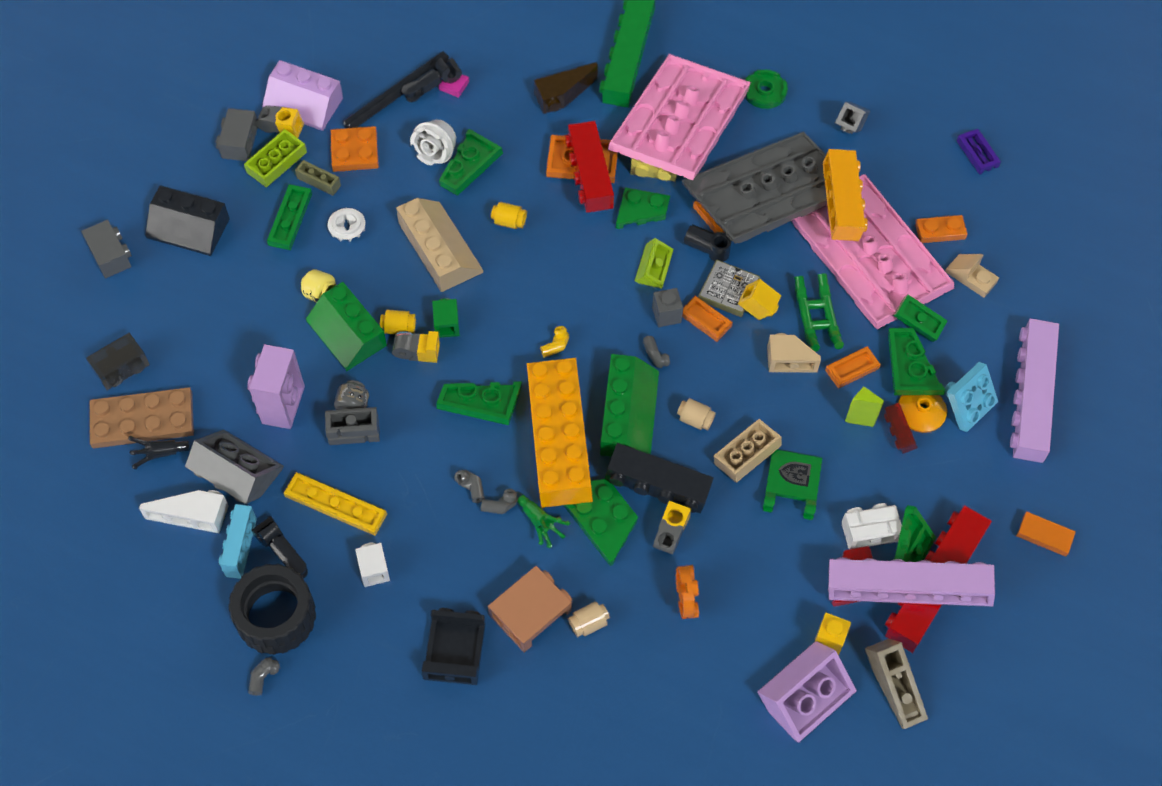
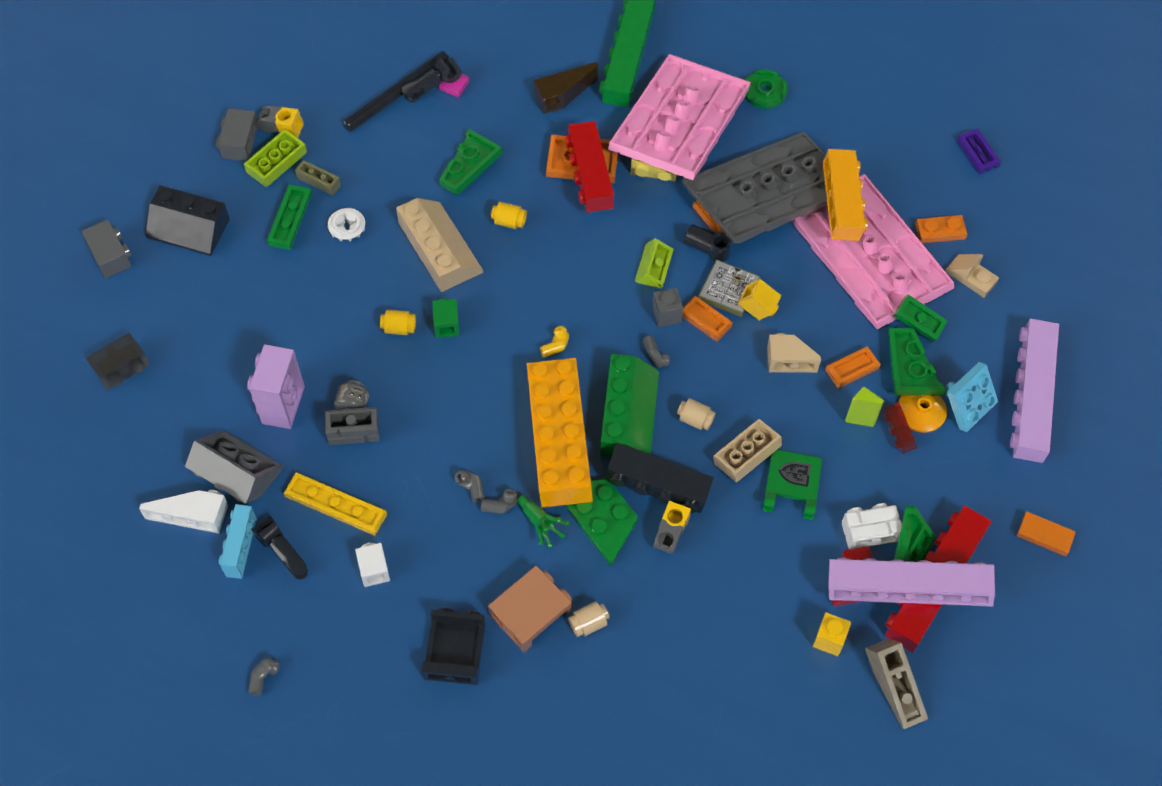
medium nougat plate [90,387,194,448] -> none
black piece [128,436,189,470] -> none
black tyre [229,564,316,655] -> none
lavender slope [262,60,343,131] -> none
light yellow head [301,269,337,302] -> none
green slope [306,282,387,372] -> none
orange plate [331,126,379,172] -> none
leg [392,331,440,363] -> none
white cone [410,120,456,165] -> none
green wing [437,381,522,425] -> none
green wing [616,187,670,229] -> none
orange plate [676,565,699,619] -> none
lavender slope [758,641,857,743] -> none
green piece [794,273,844,352] -> none
dark grey brick [835,101,870,134] -> none

